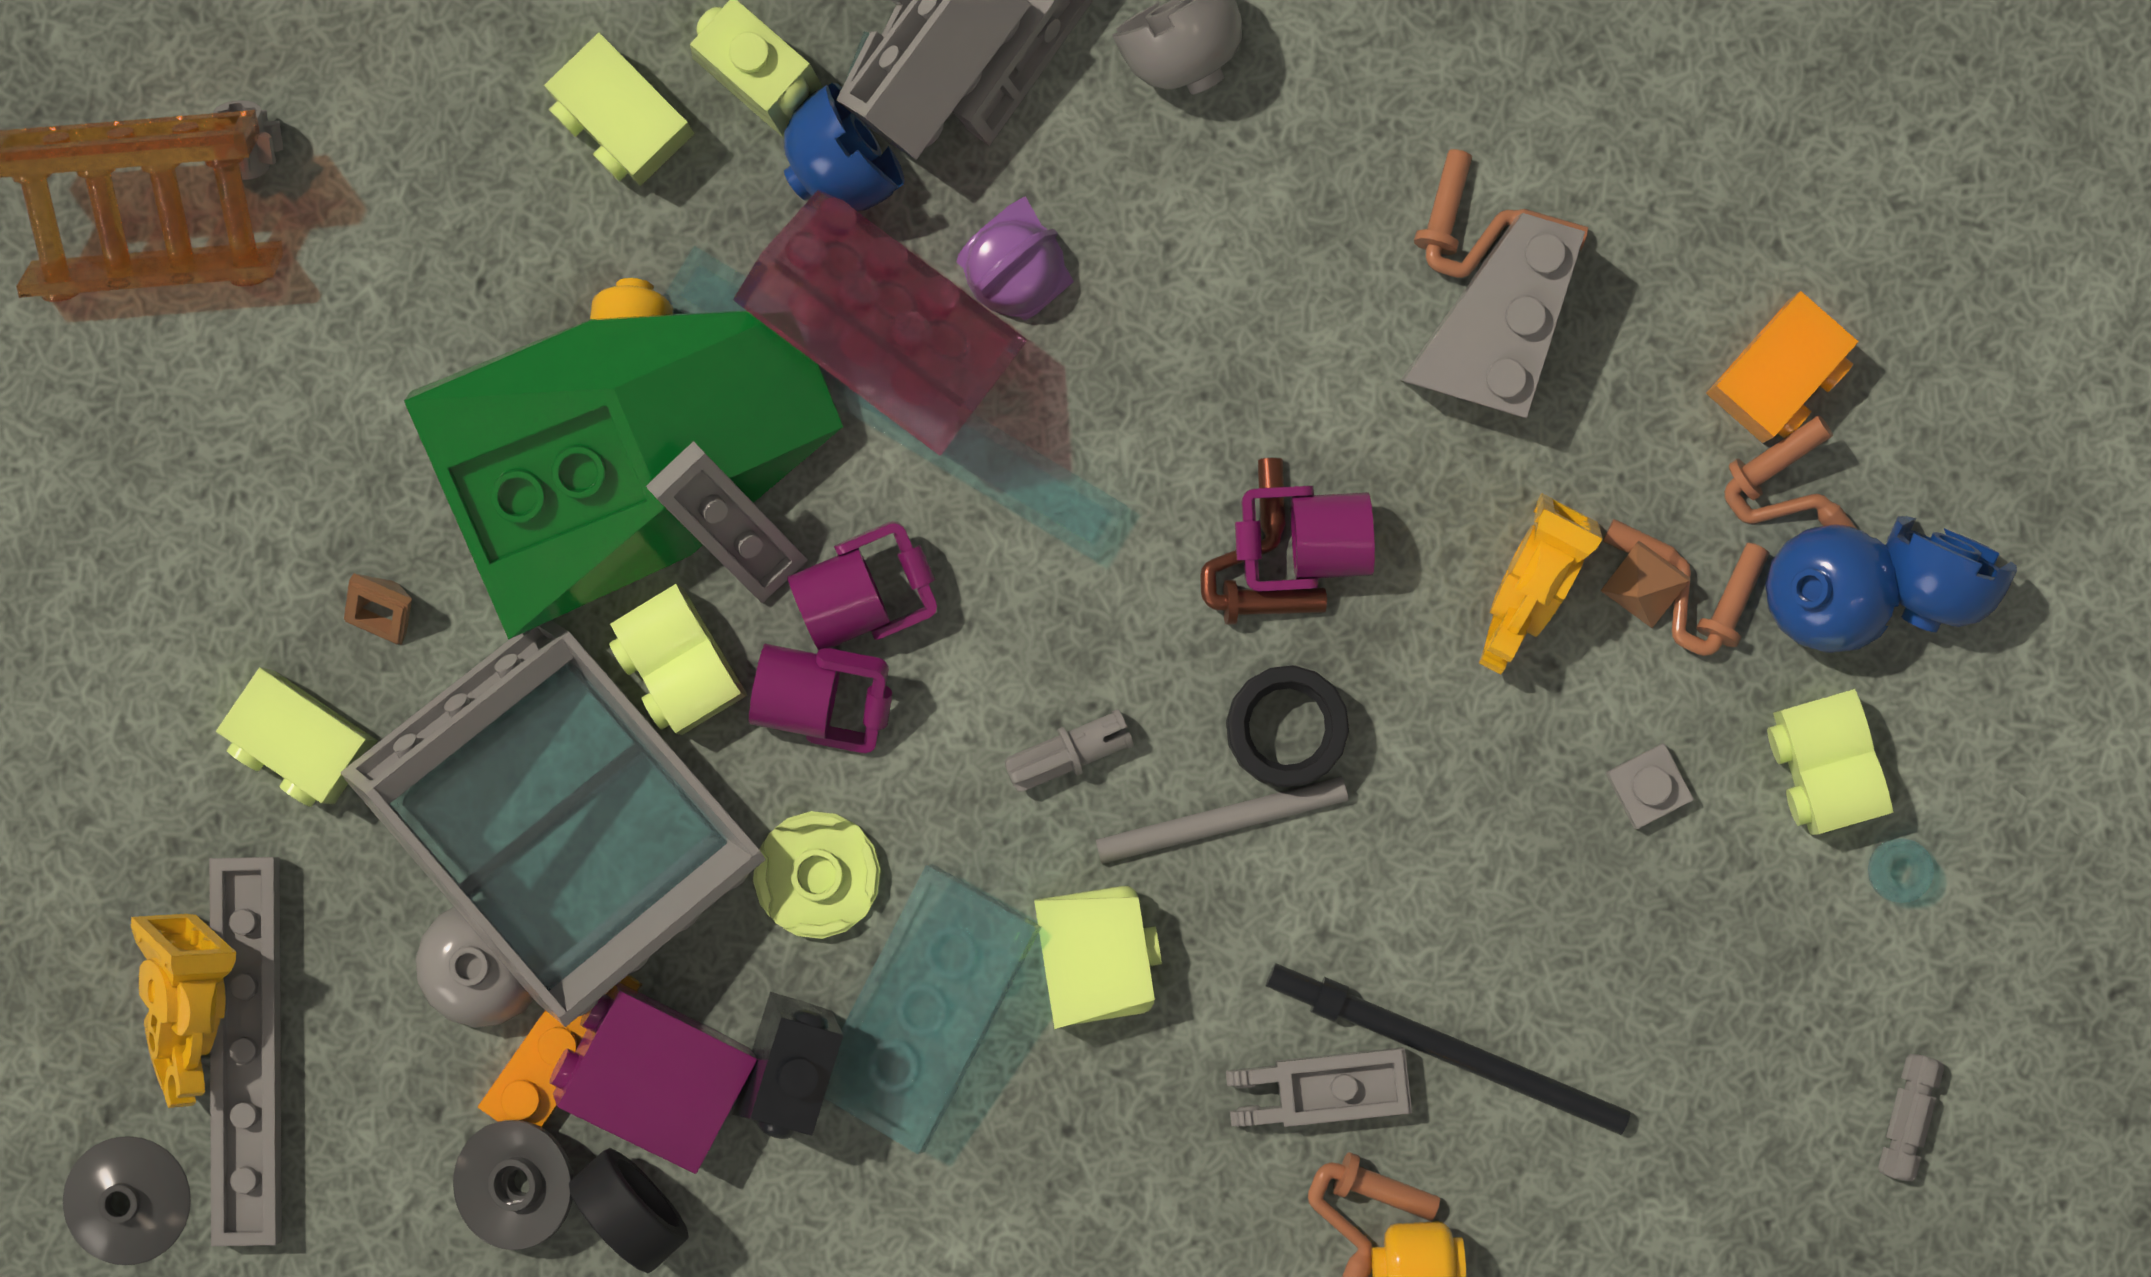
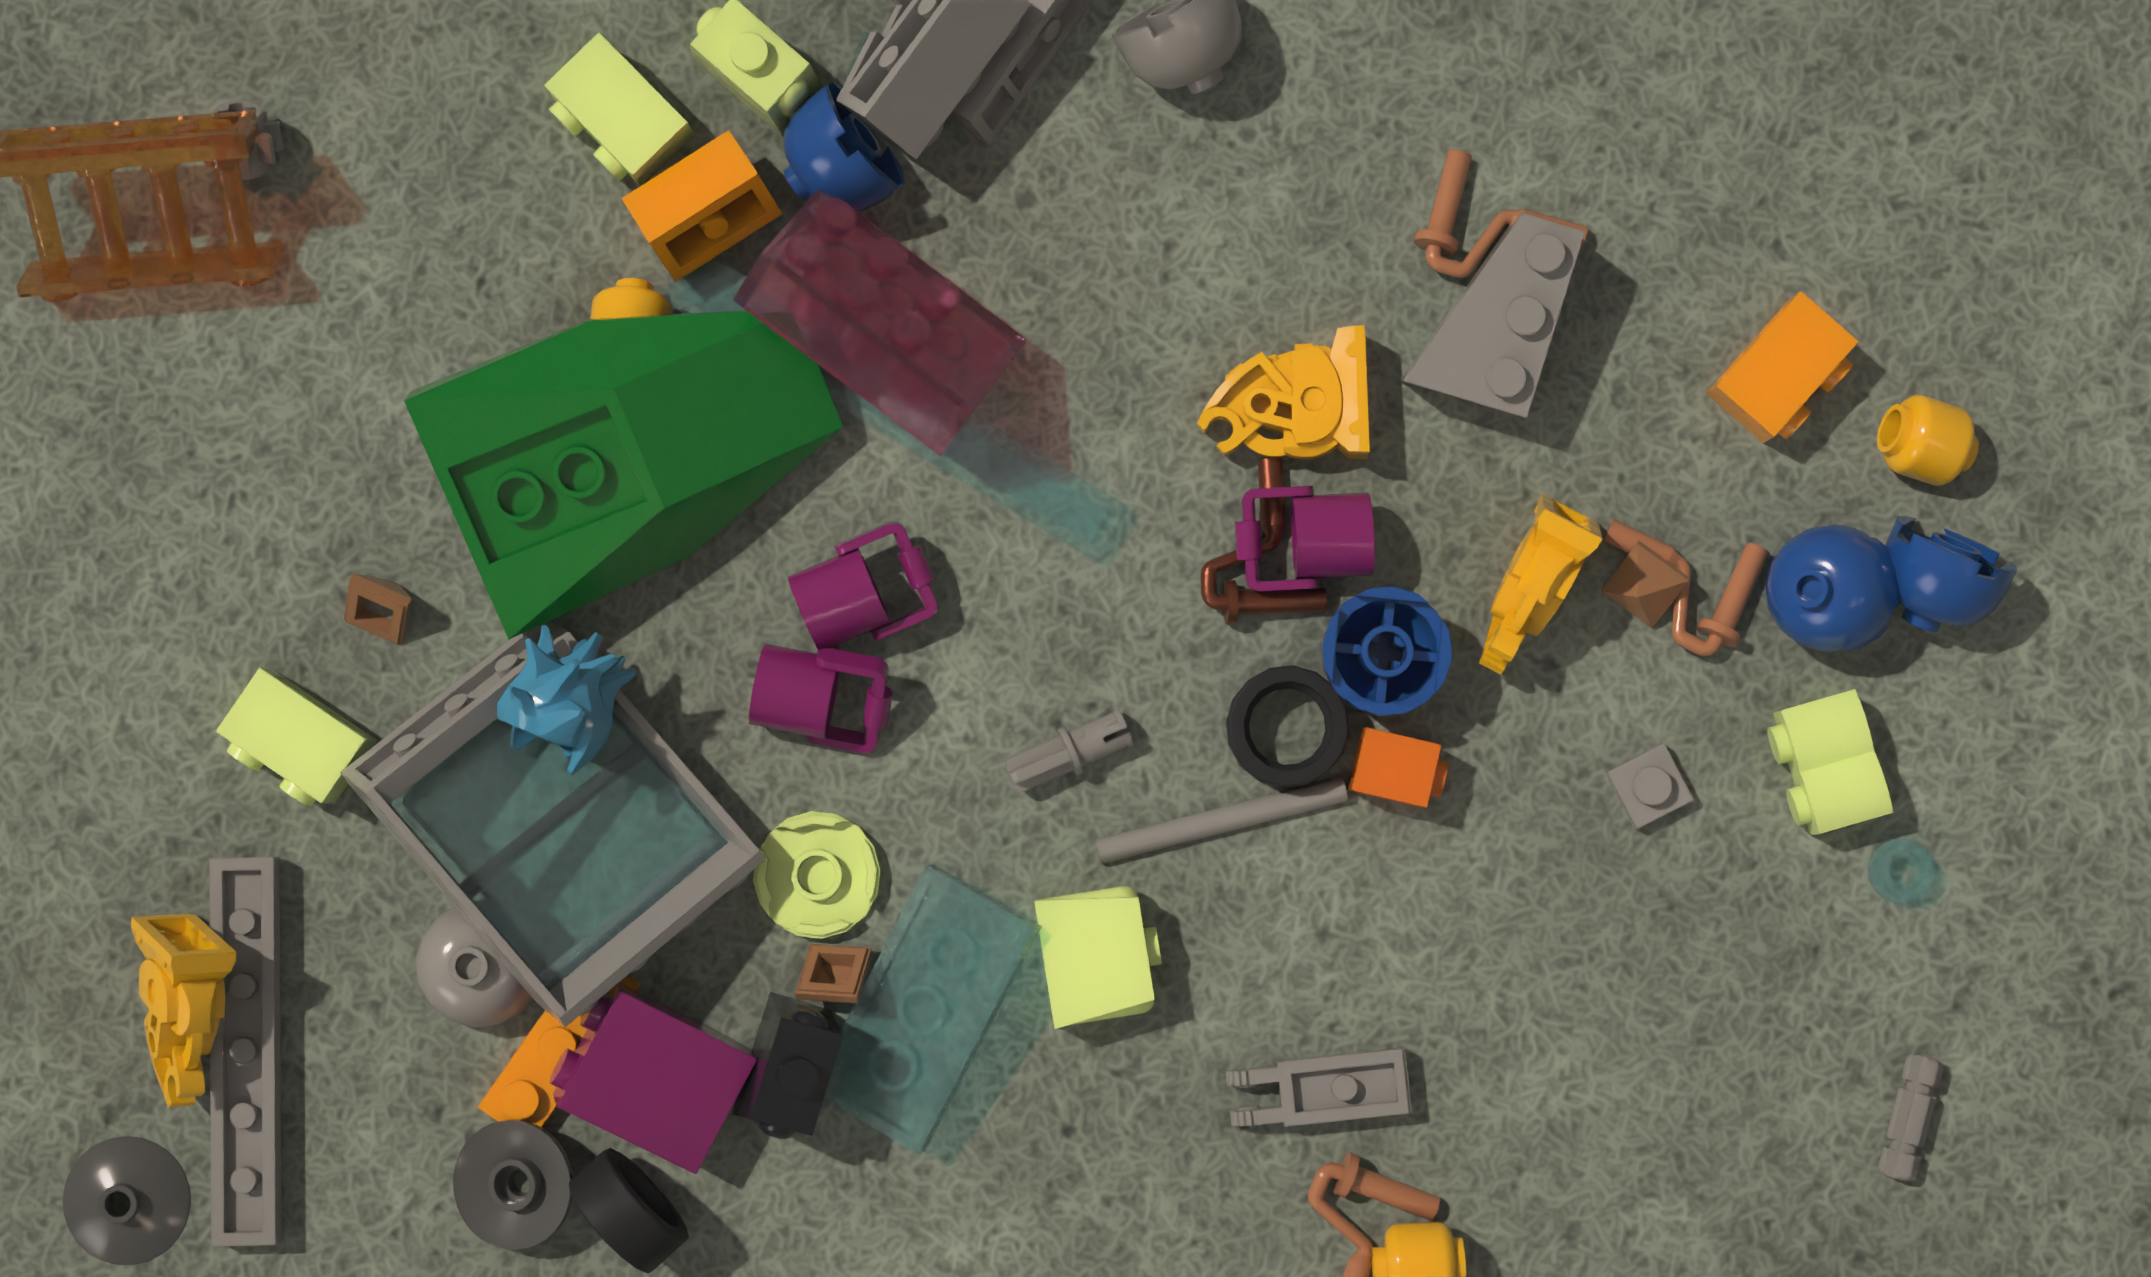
yellowish green brick [609,584,748,735] -> none
light grey plate [646,441,808,604] -> none
medium lavender piece [956,196,1074,321] -> none
black bar [1266,963,1631,1135] -> none
nougat piece [1724,415,1856,528] -> none
none -> dark azure hair [497,625,636,775]
none -> light orange brick [621,130,782,282]
none -> medium nougat slope [795,944,873,1003]
none -> yellow piece [1197,325,1370,460]
none -> blue cylinder [1321,586,1452,716]
none -> orange brick [1347,727,1448,808]
none -> yellow head [1877,394,1979,486]

